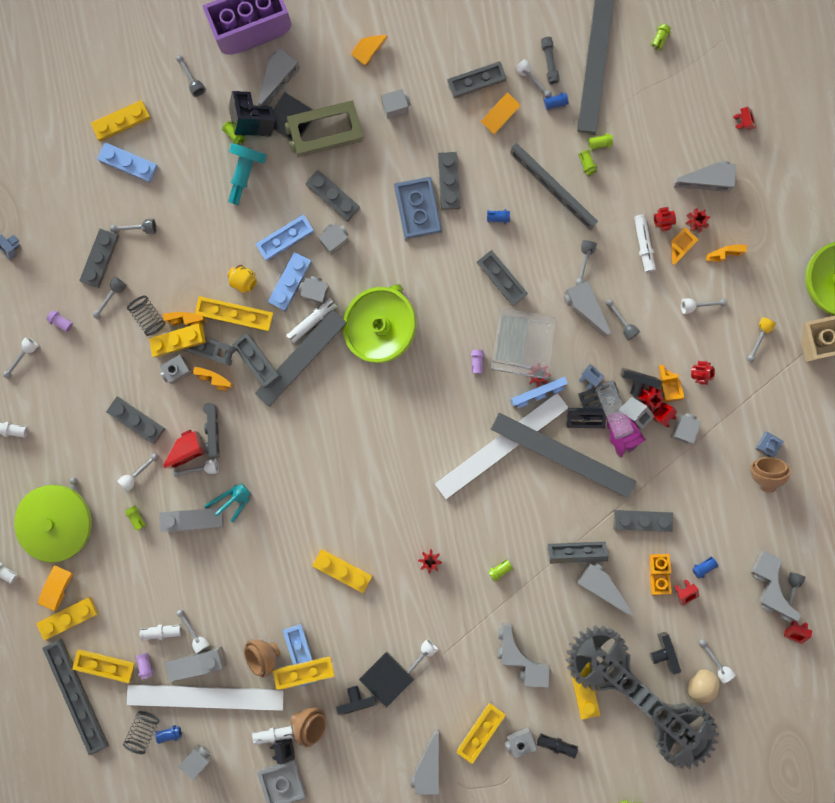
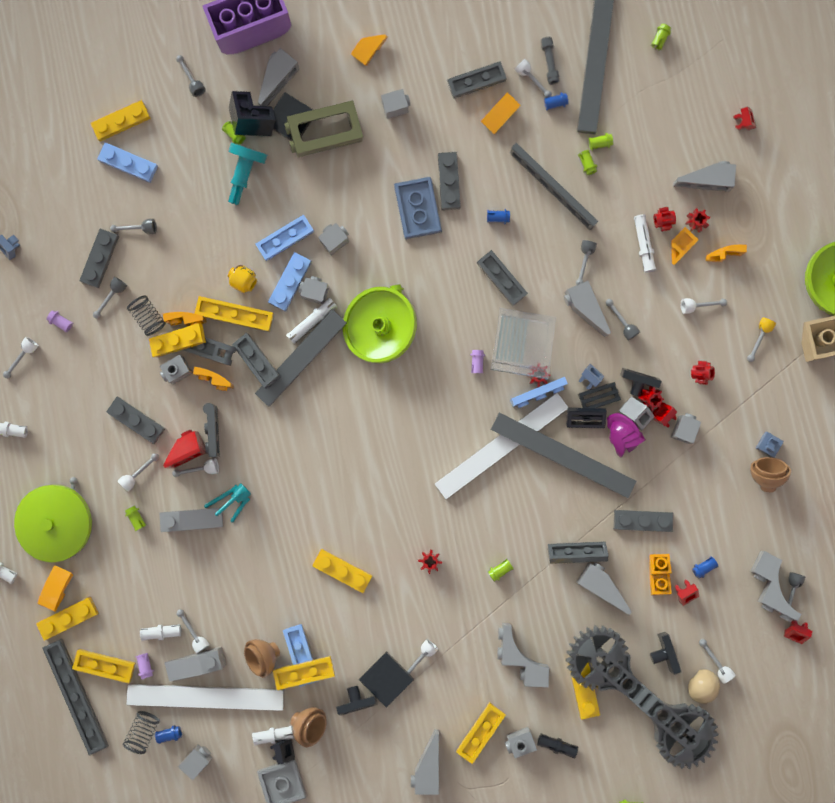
dark grey plate [305,170,360,222] -> none
clear tile [595,380,634,440] -> none
light orange slope [658,365,685,403] -> none

